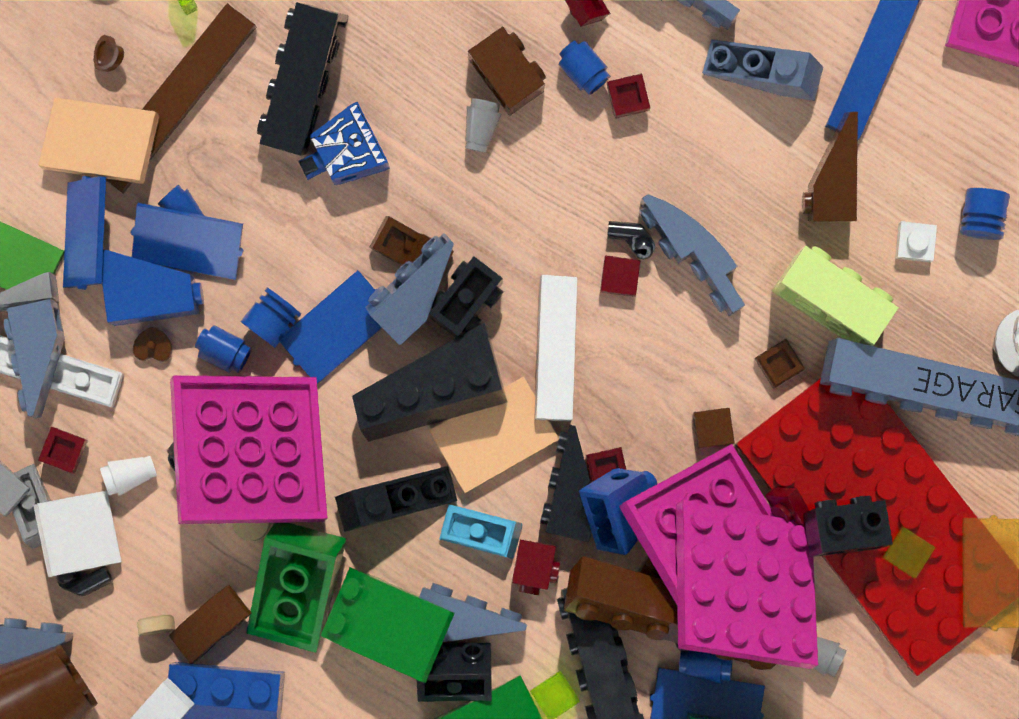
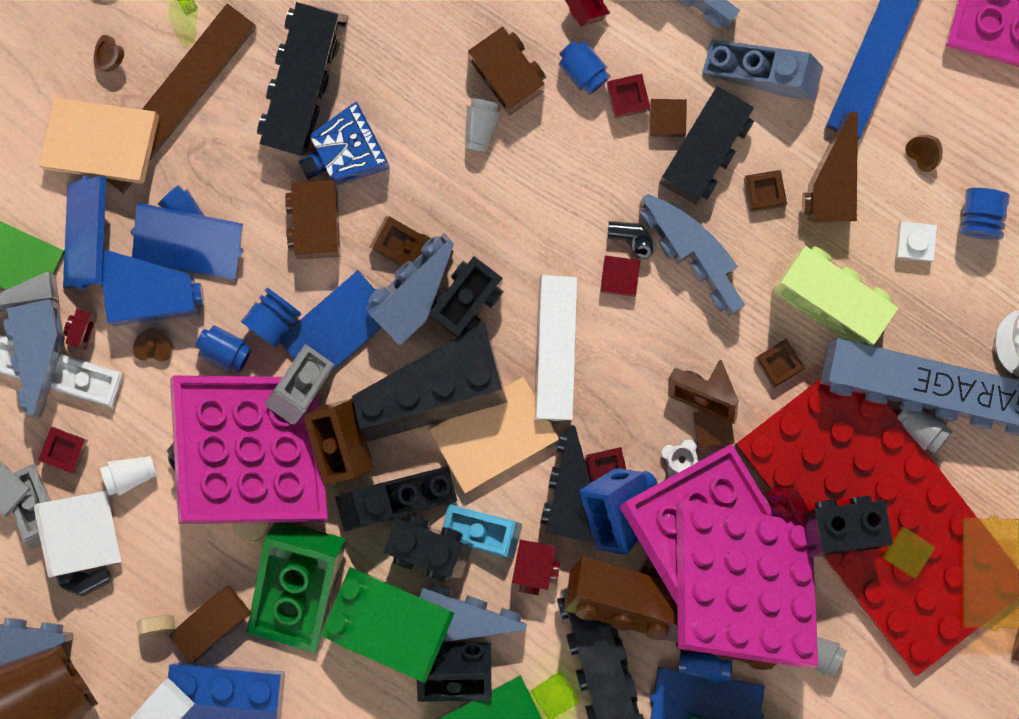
none -> dark red plate [63,308,97,351]
none -> light grey slope [265,344,335,424]
none -> reddish brown brick [285,180,341,259]
none -> reddish brown brick [303,398,374,485]
none -> black brick [383,514,473,583]
none -> reddish brown tile [650,99,687,137]
none -> black brick [659,86,755,205]
none -> white plate [661,439,699,477]
none -> reddish brown slope [668,360,739,424]
none -> reddish brown tile [744,170,787,212]
none -> light grey cone [897,410,953,454]
none -> reddish brown piece [905,135,943,172]

